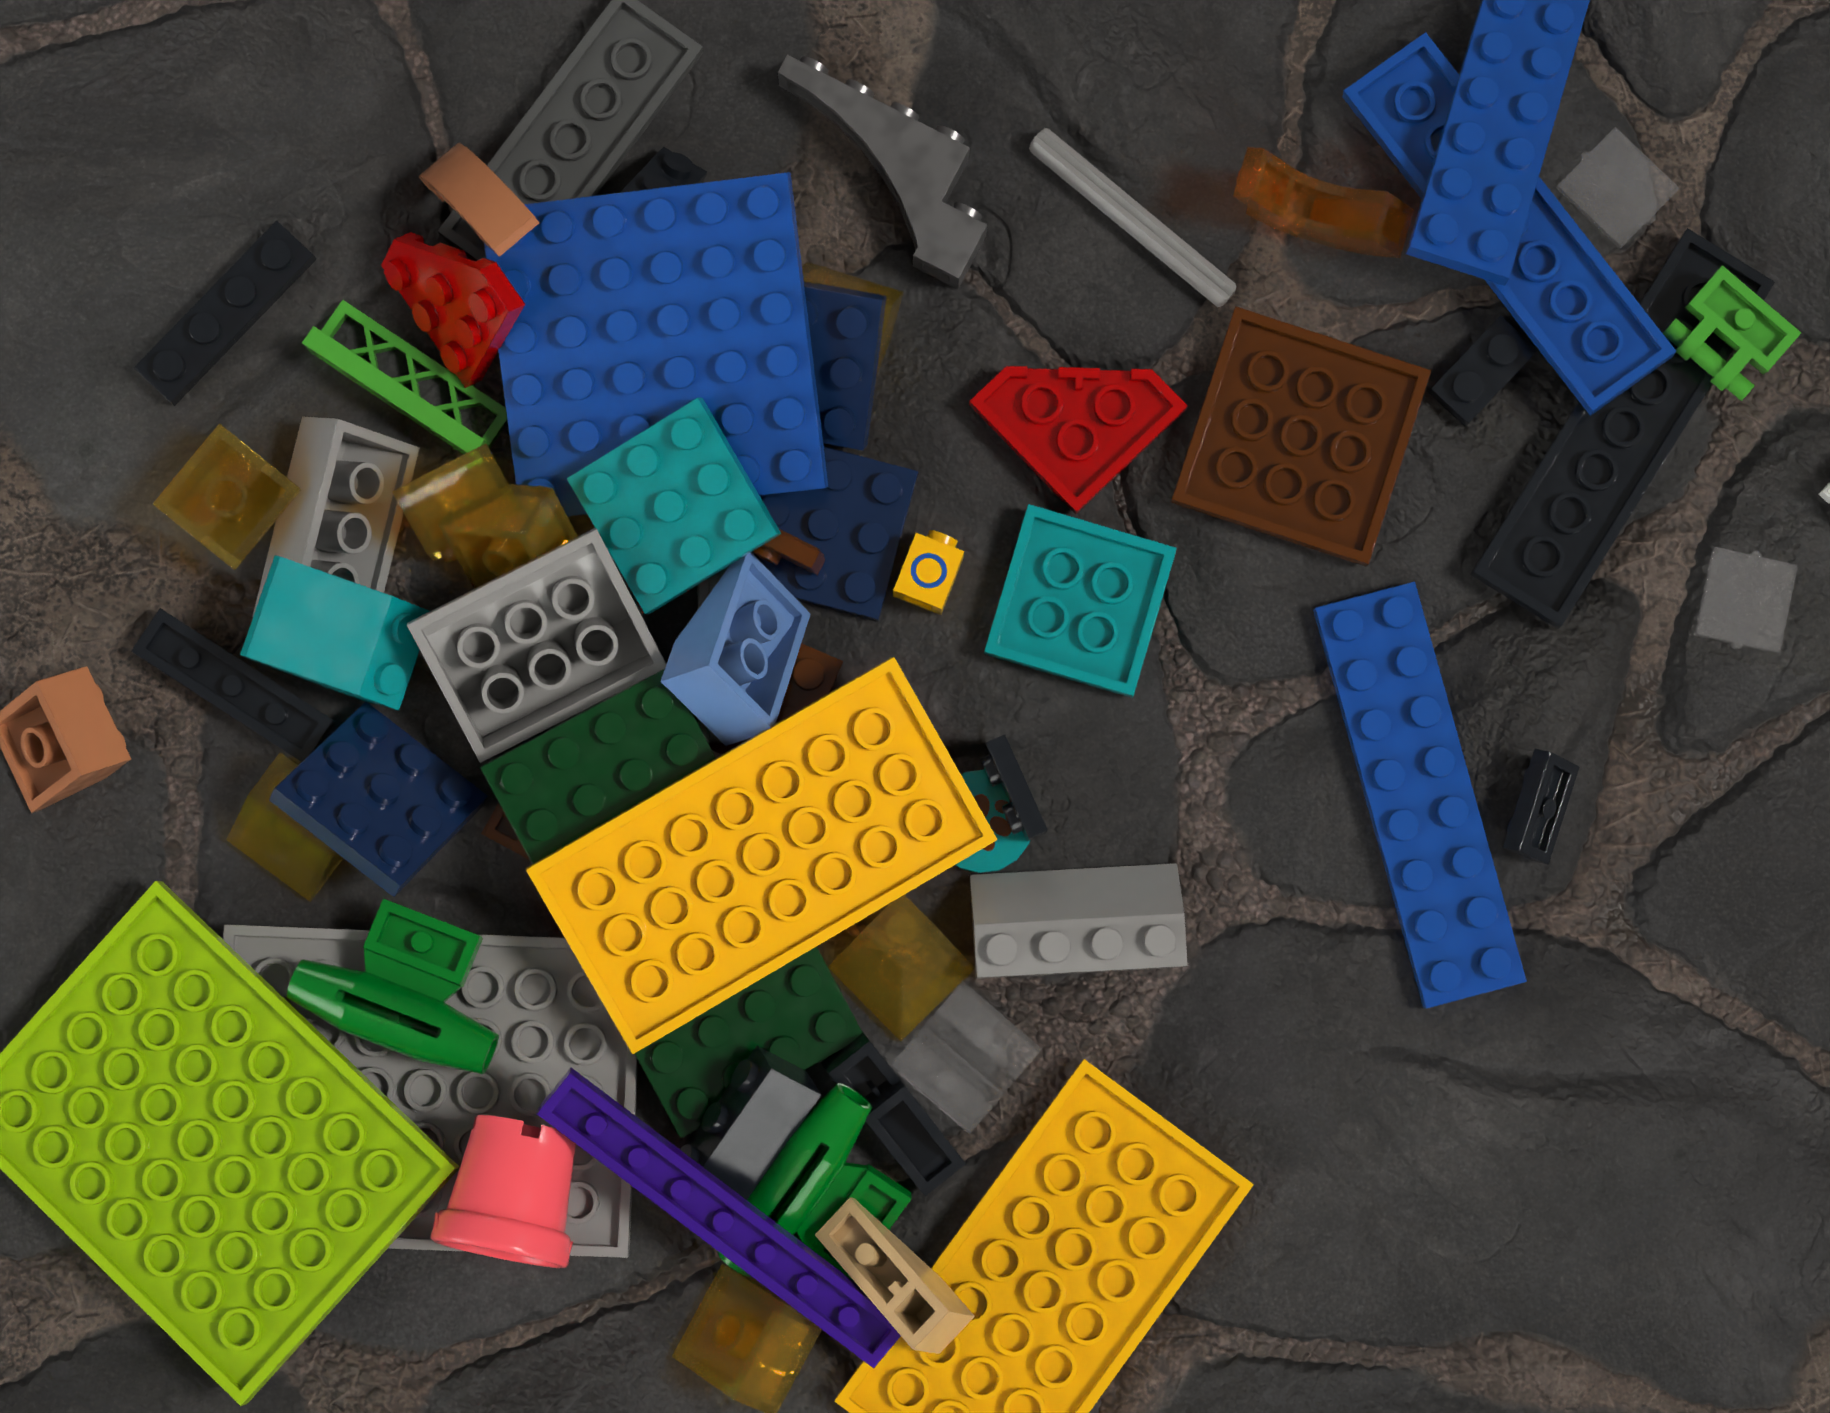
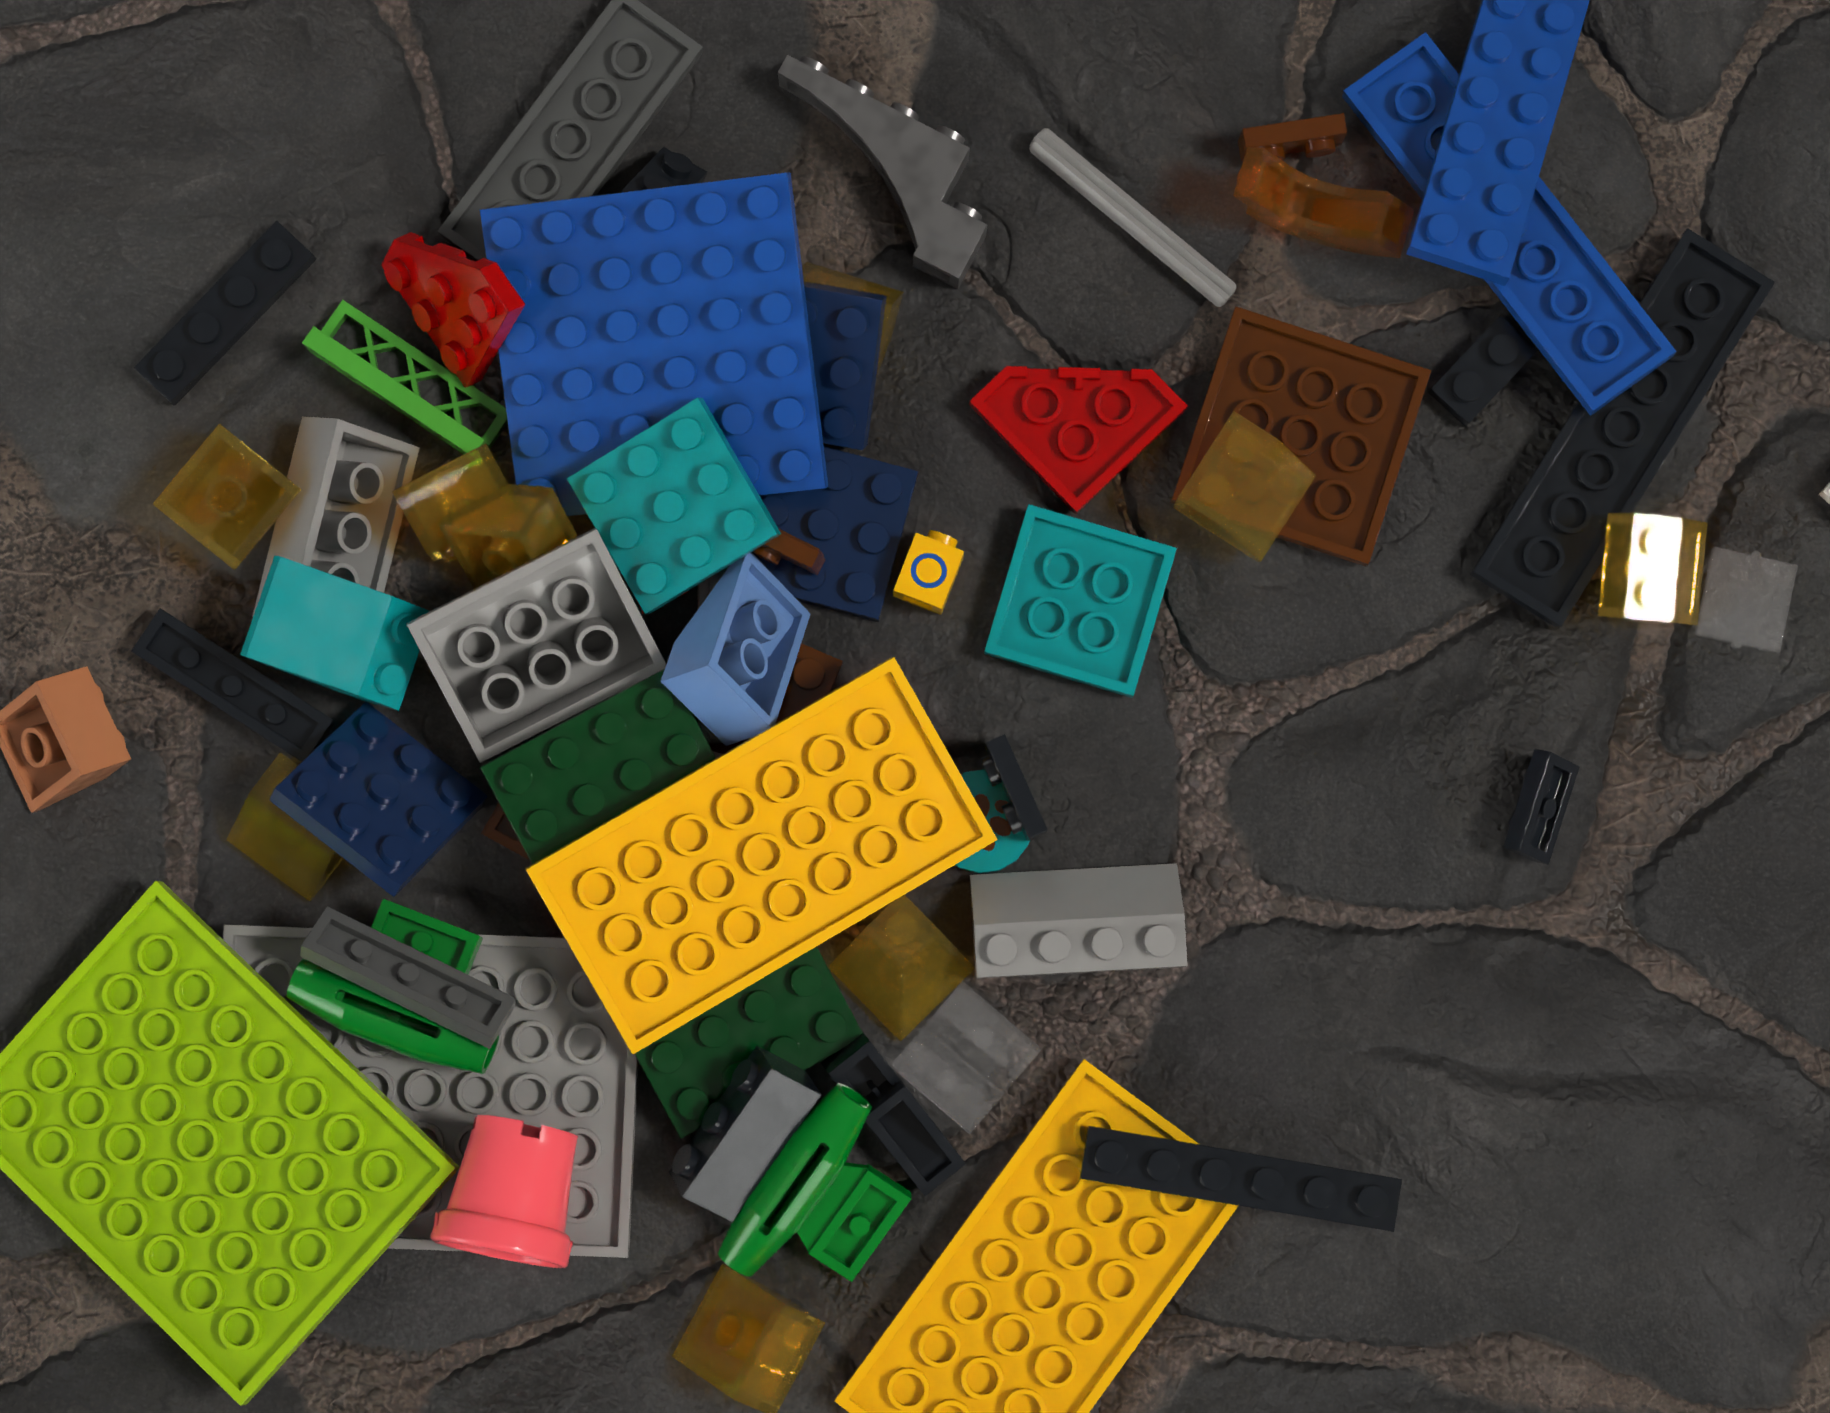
nougat slope [419,143,540,257] -> none
dark purple plate [537,1067,901,1368] -> none
tan slope [815,1197,975,1354] -> none
blue plate [1313,582,1527,1009] -> none
clear piece [1556,127,1680,249] -> none
bright green plate [1663,265,1801,401] -> none
none -> dark grey plate [300,906,516,1049]
none -> black plate [1079,1126,1402,1232]
none -> clear yellow slope [1173,411,1316,563]
none -> reddish brown plate [1238,113,1347,165]
none -> clear yellow slope [1598,513,1707,625]

